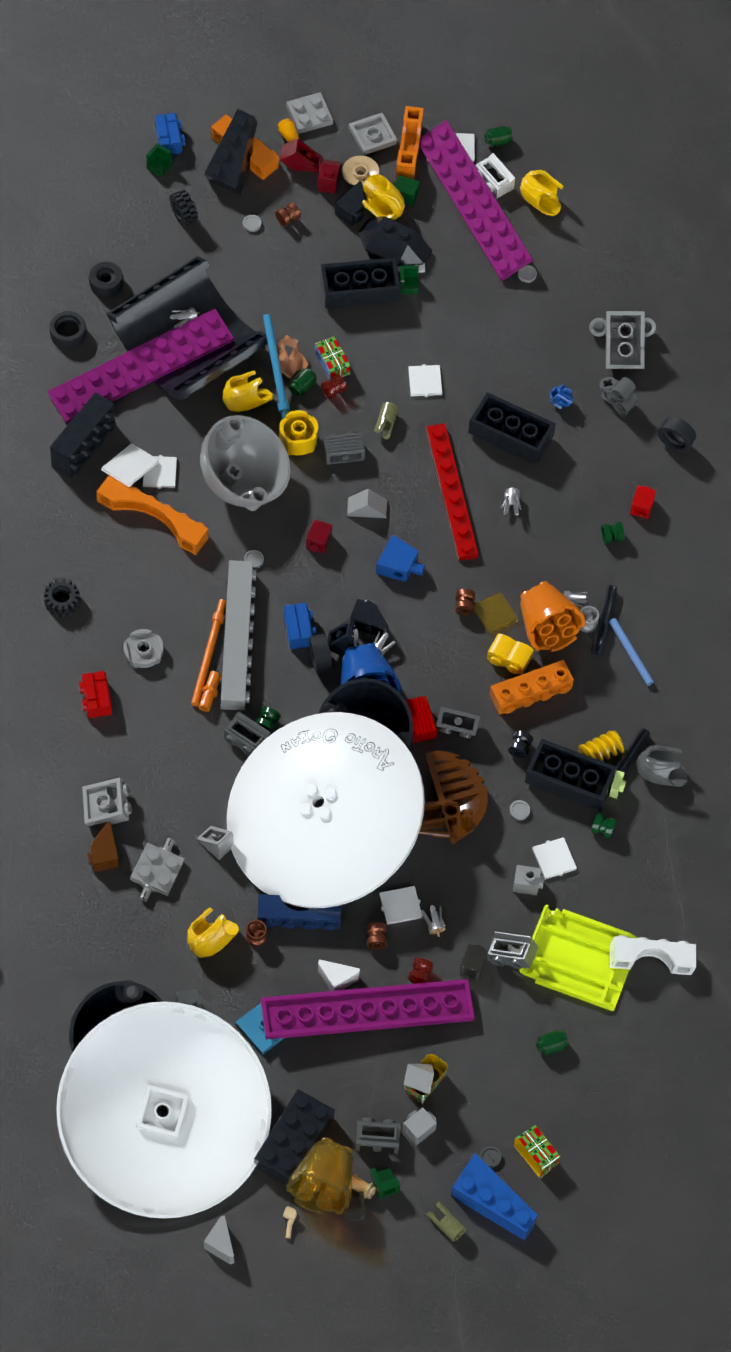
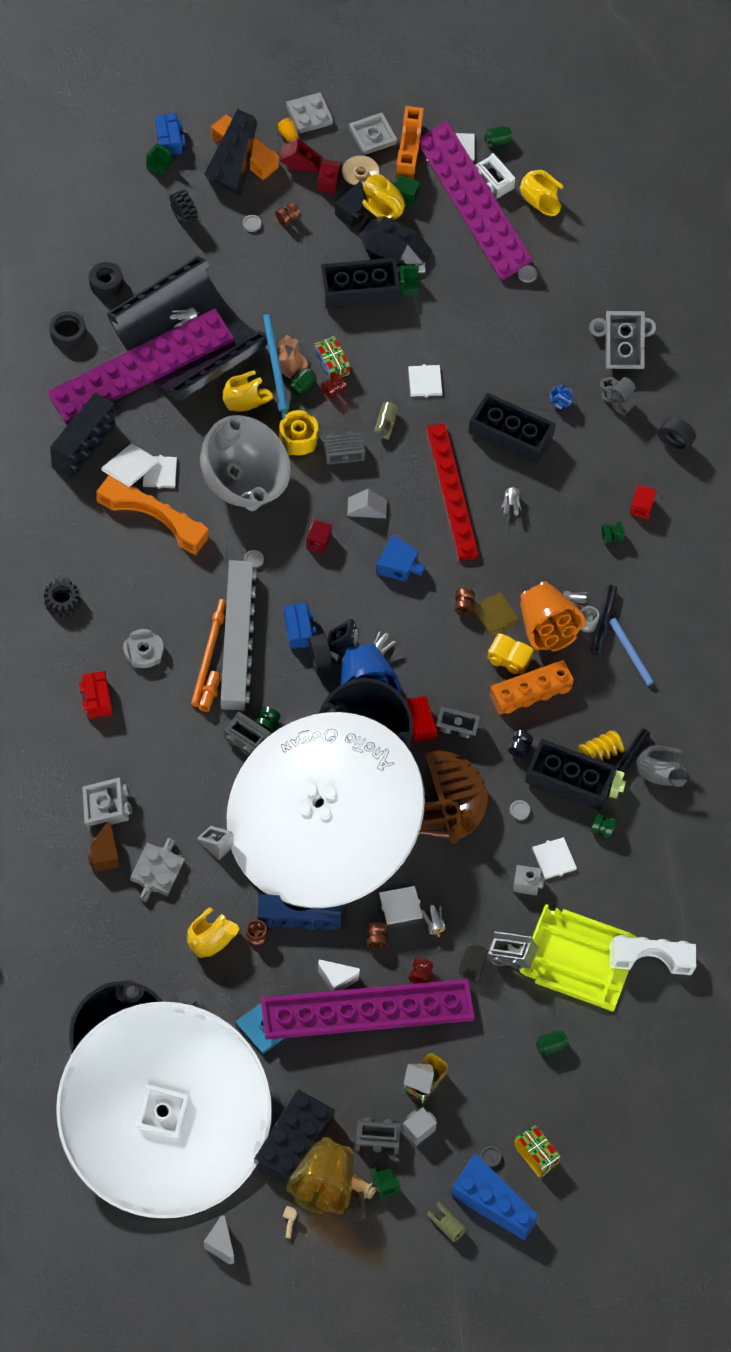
black slope [350,599,389,638] -> none

